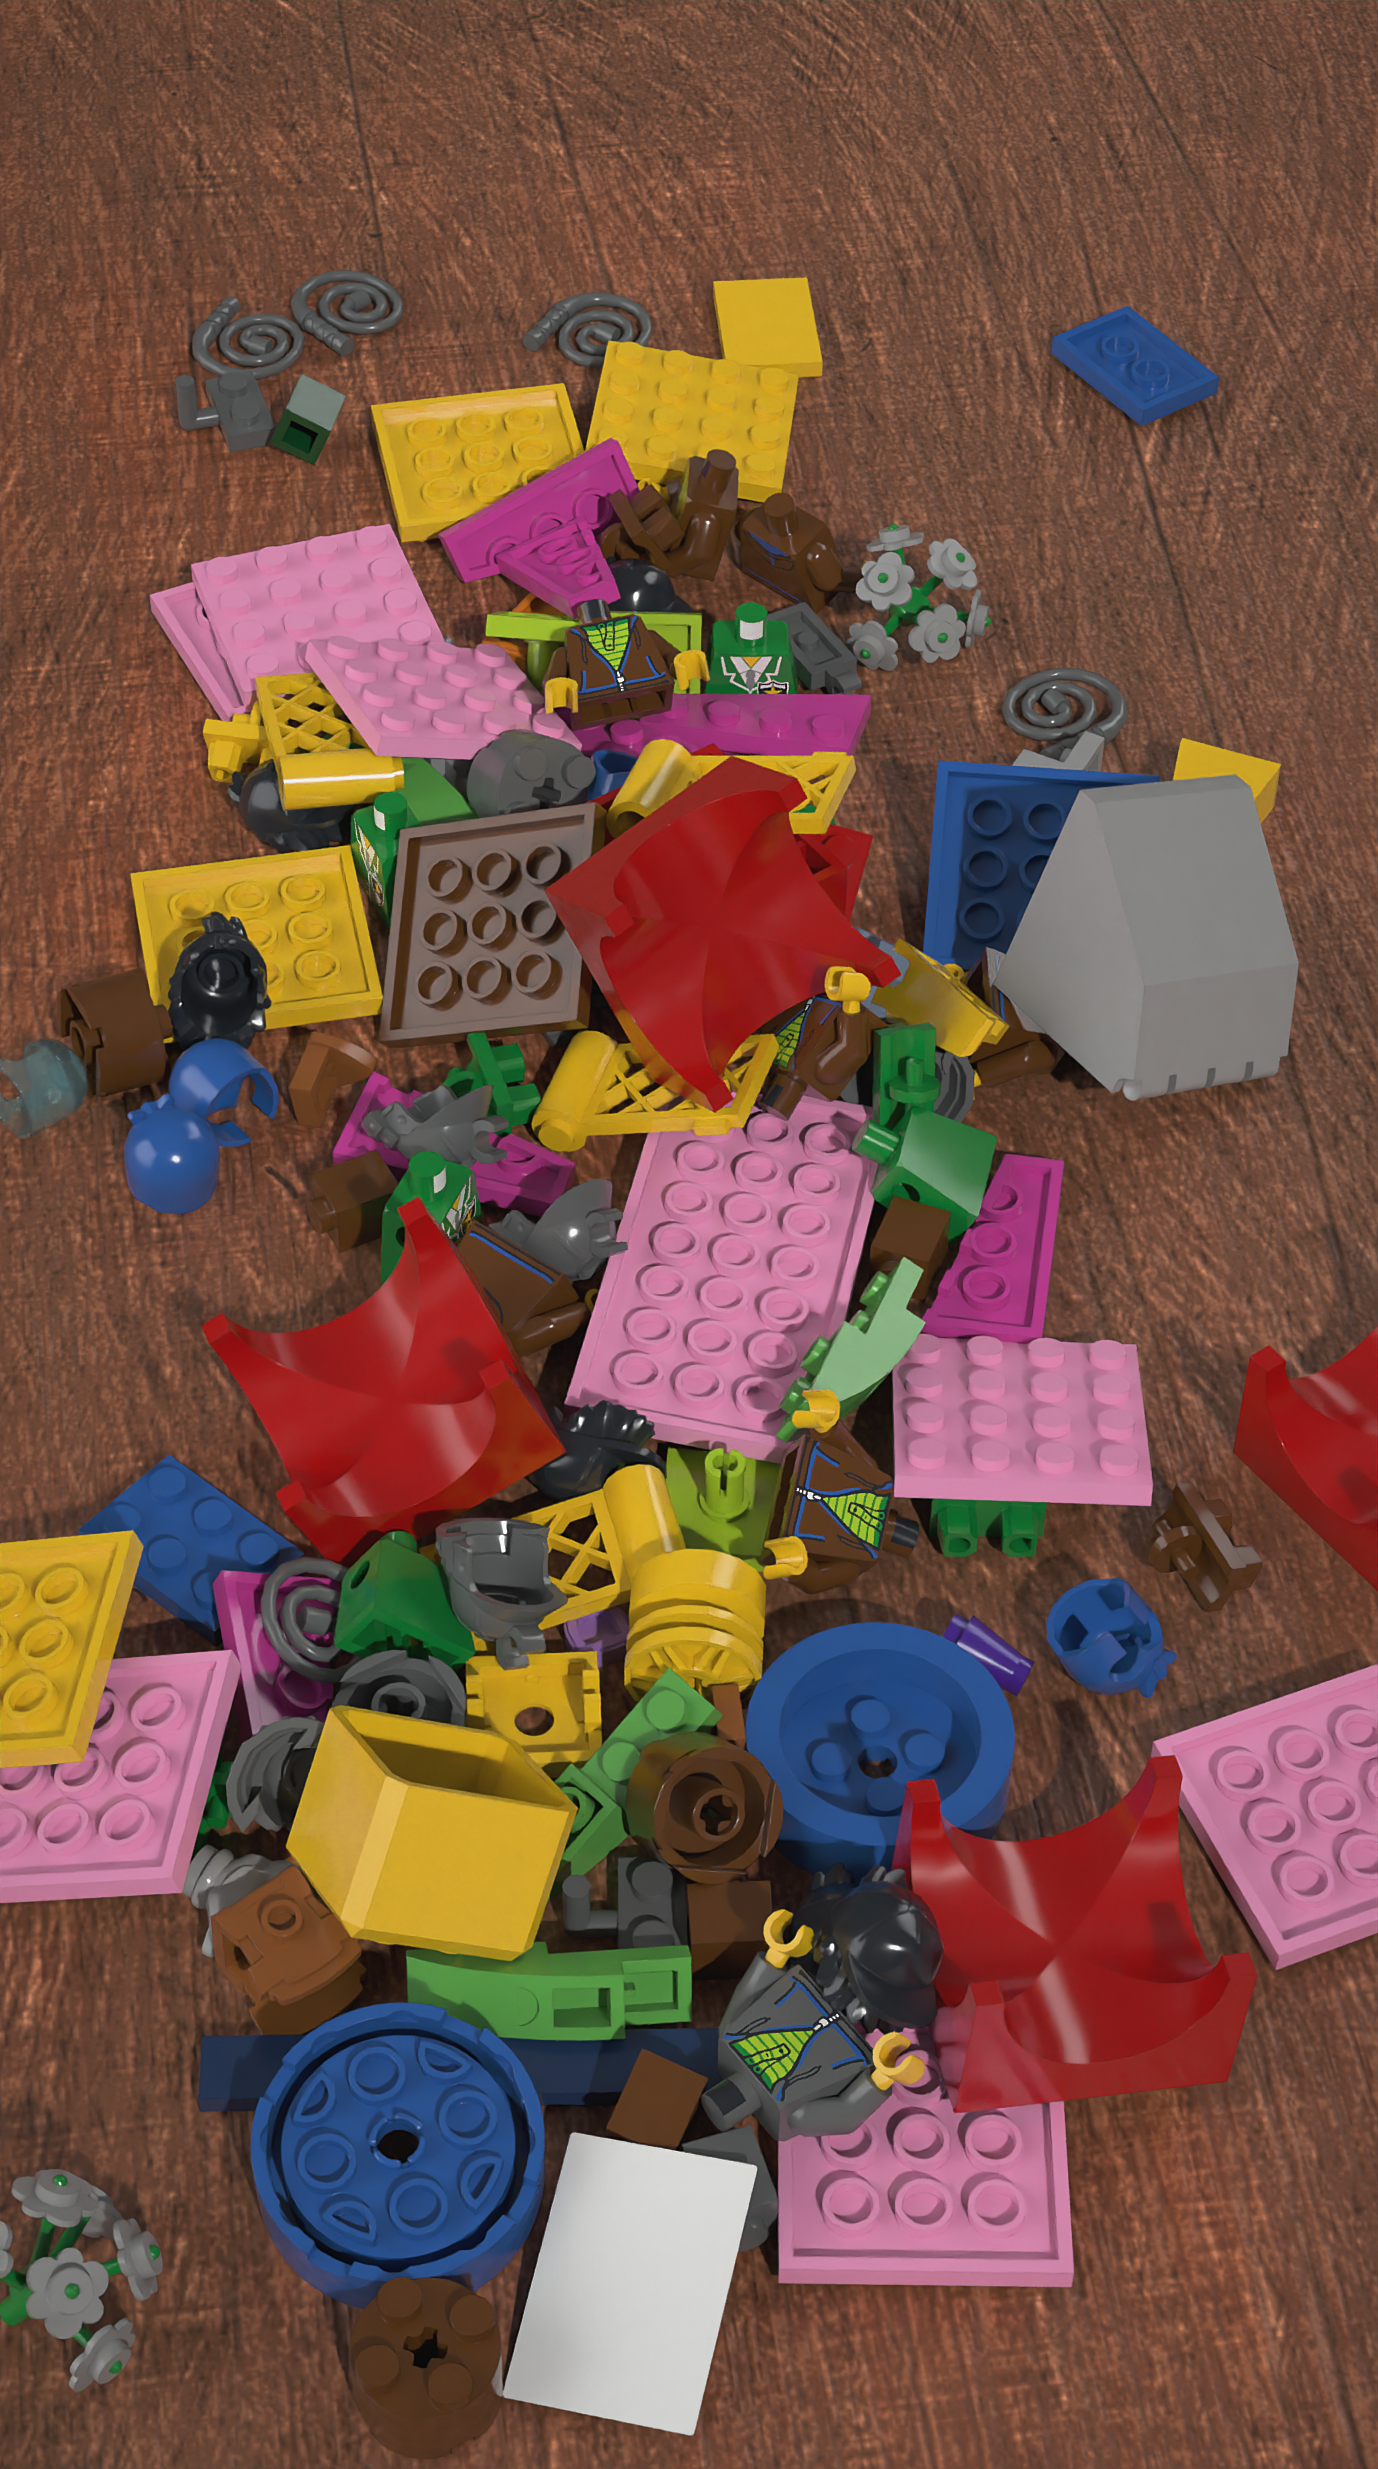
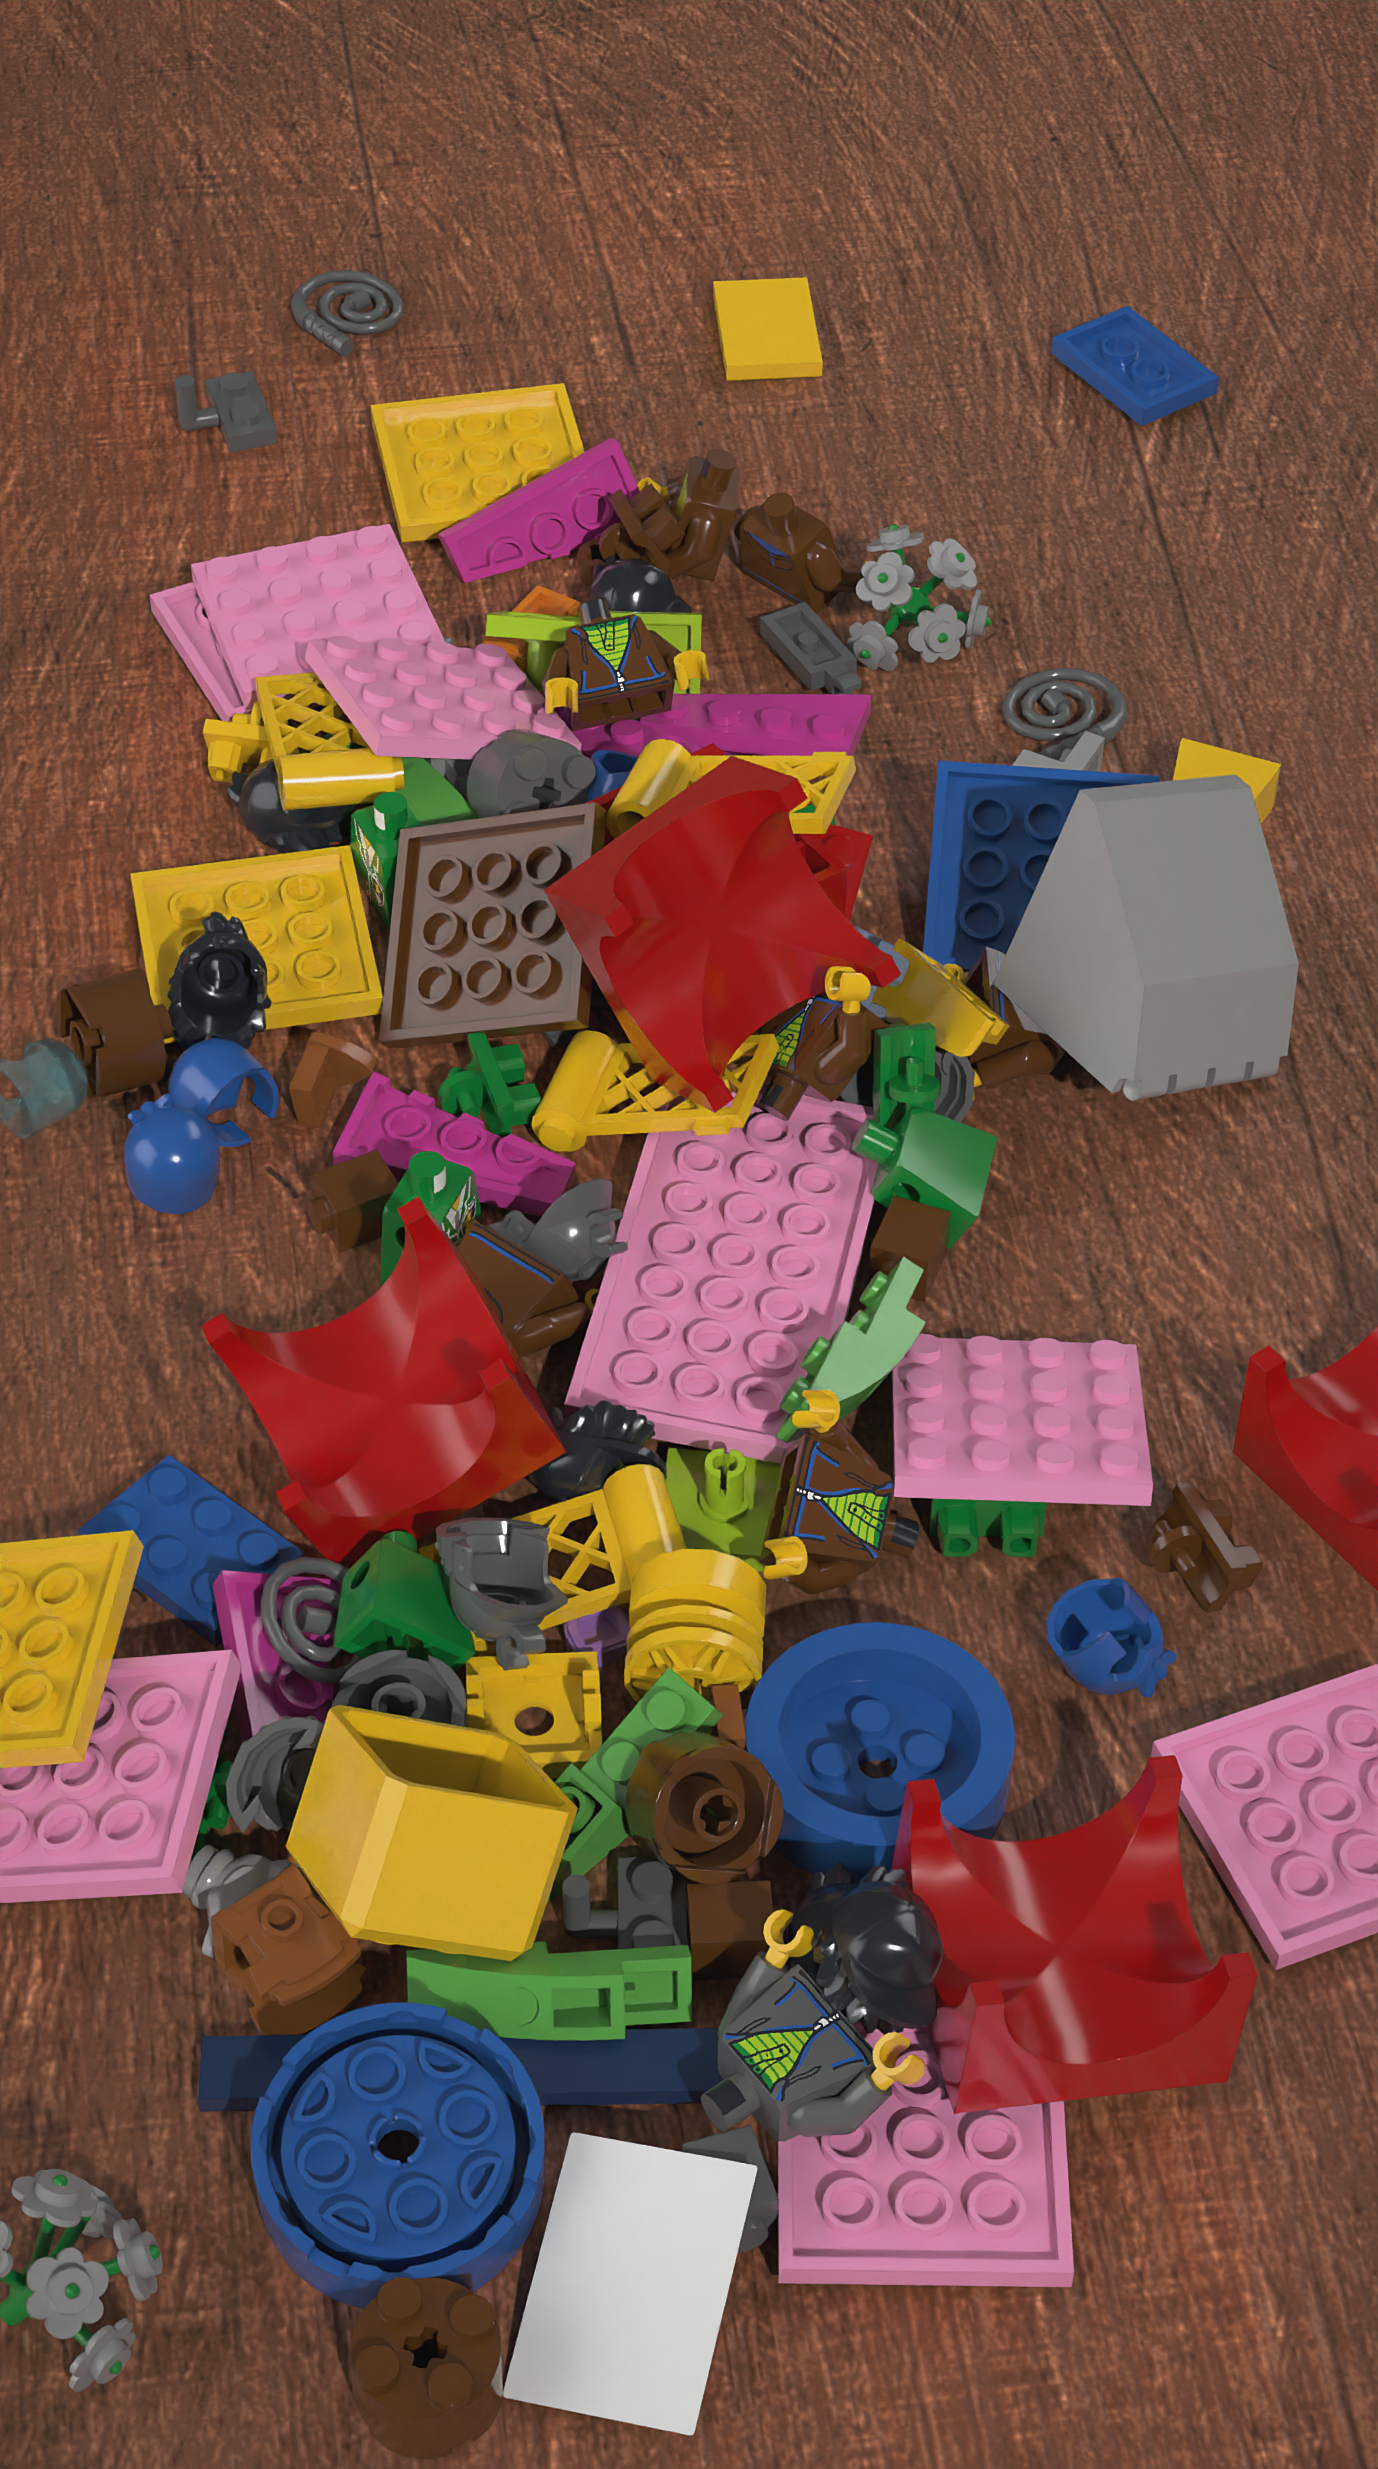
dark grey piece [192,296,305,380] -> none
brick [270,374,346,465] -> none
dark grey helmet [361,1084,508,1168] -> none
dark pink wing [495,515,621,620] -> none
dark grey piece [522,292,653,368] -> none
yellow plate [585,340,799,503] -> none
reddish brown brick [606,2048,708,2151] -> none
green torso [700,602,799,694] -> none
dark pink wing [920,1154,1064,1344] -> none
dark purple cone [943,1613,1035,1697] -> none

